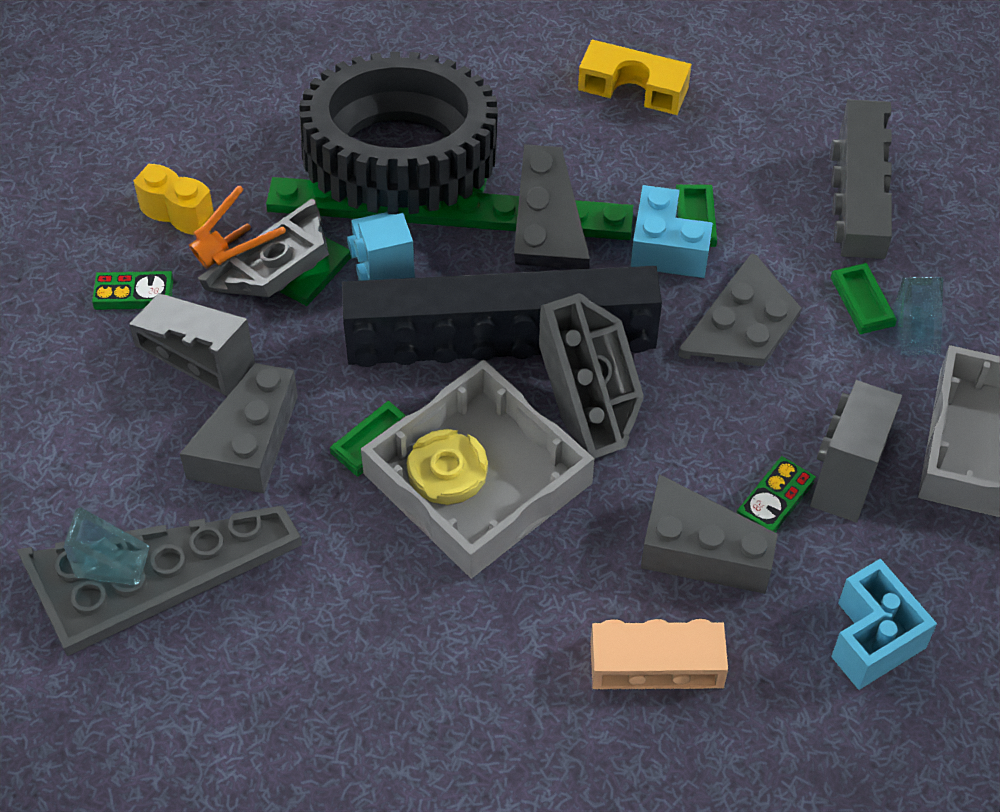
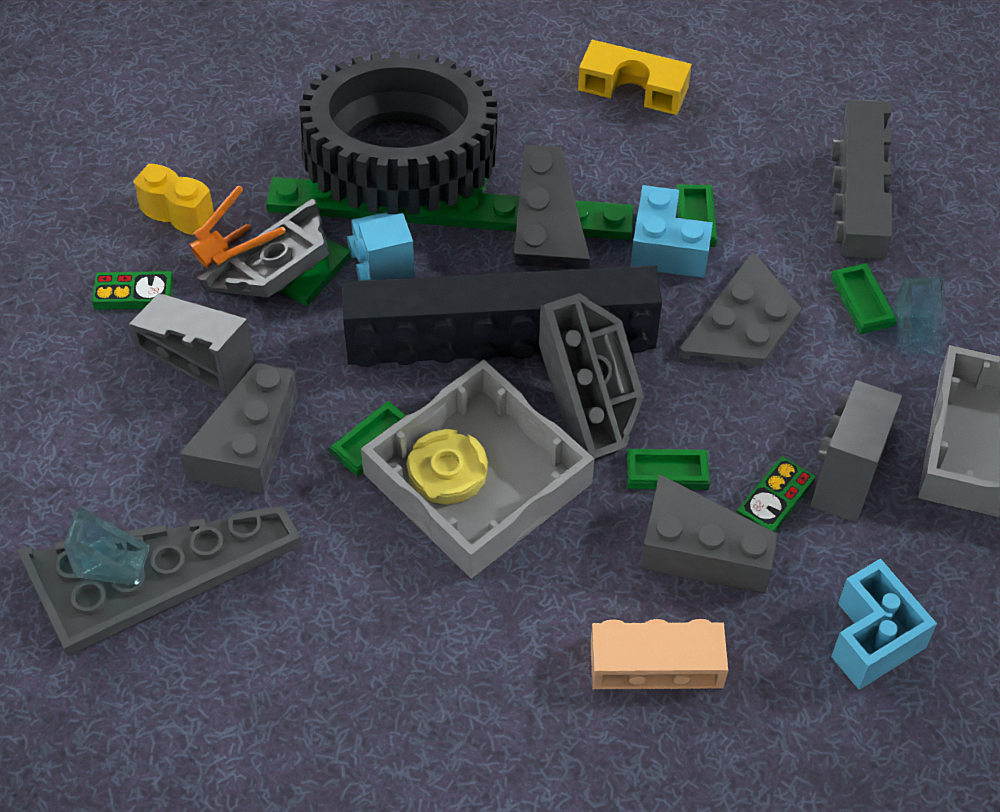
none -> green tile [626,449,710,490]

